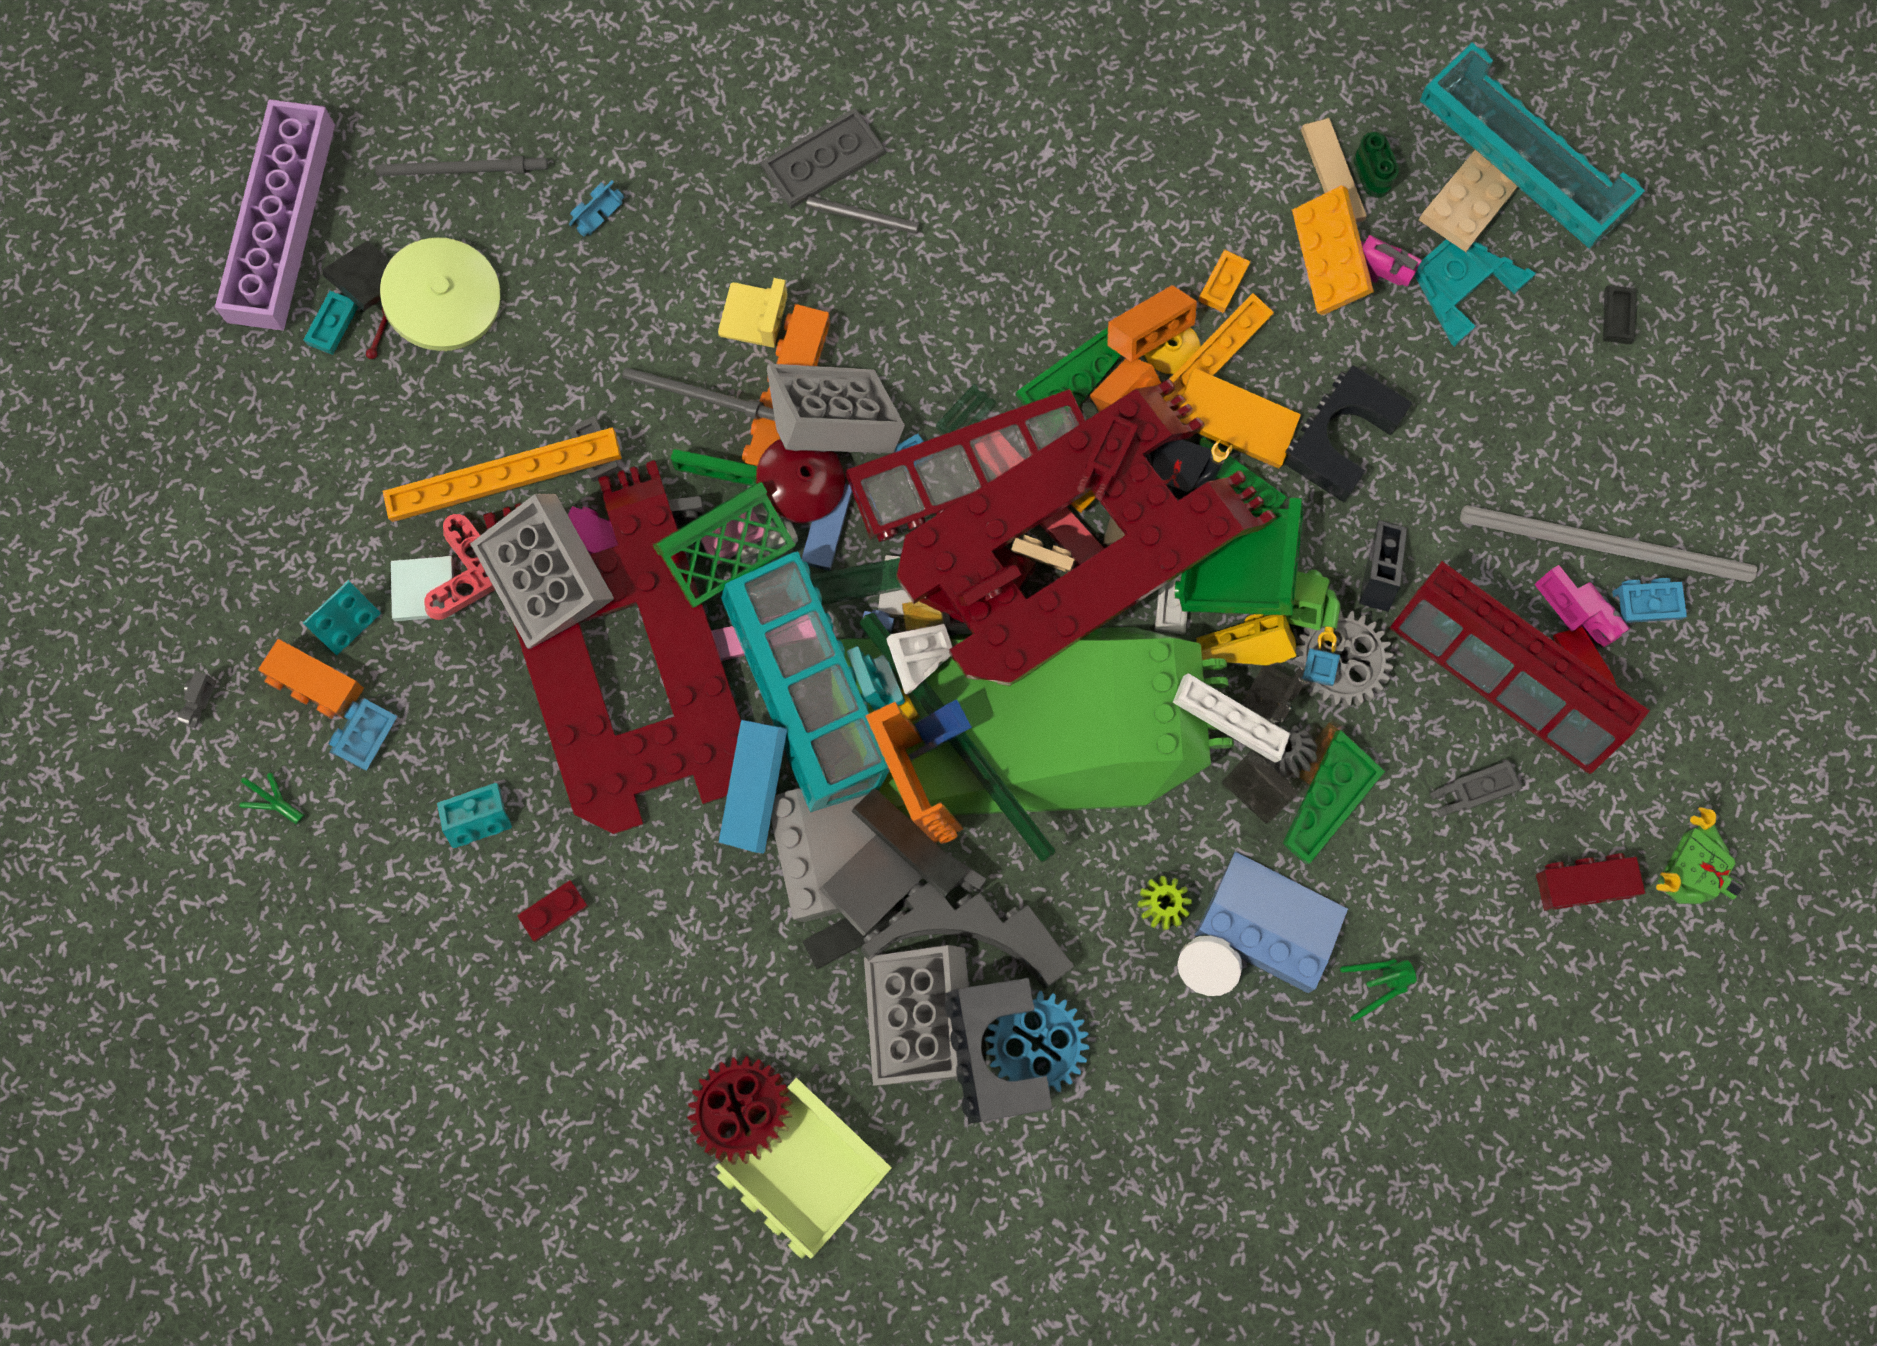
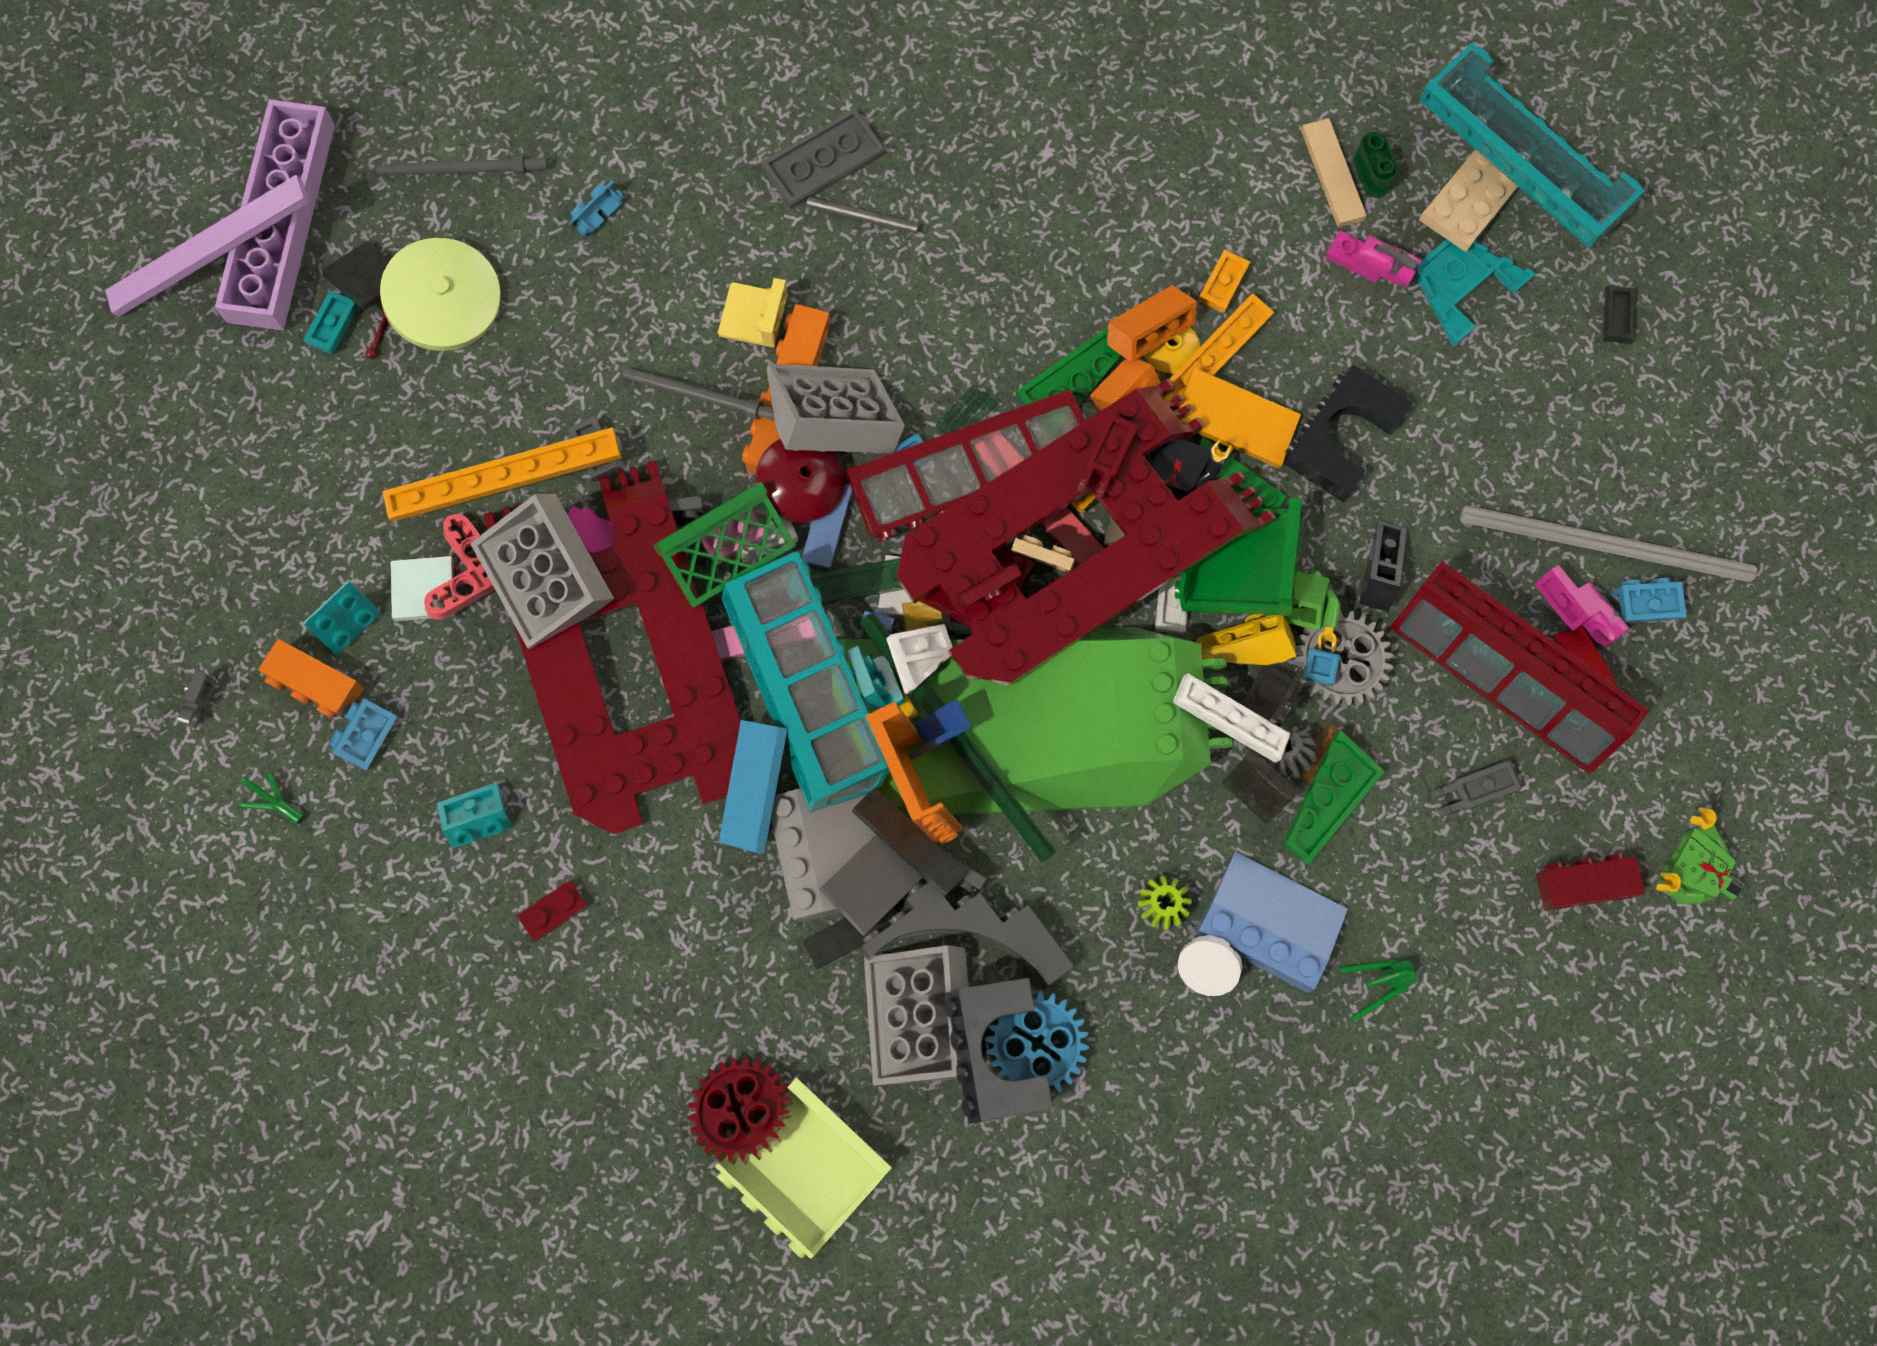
green tile [671,449,757,486] -> none
light orange plate [1292,185,1374,315] -> none
none -> lavender tile [105,175,310,317]

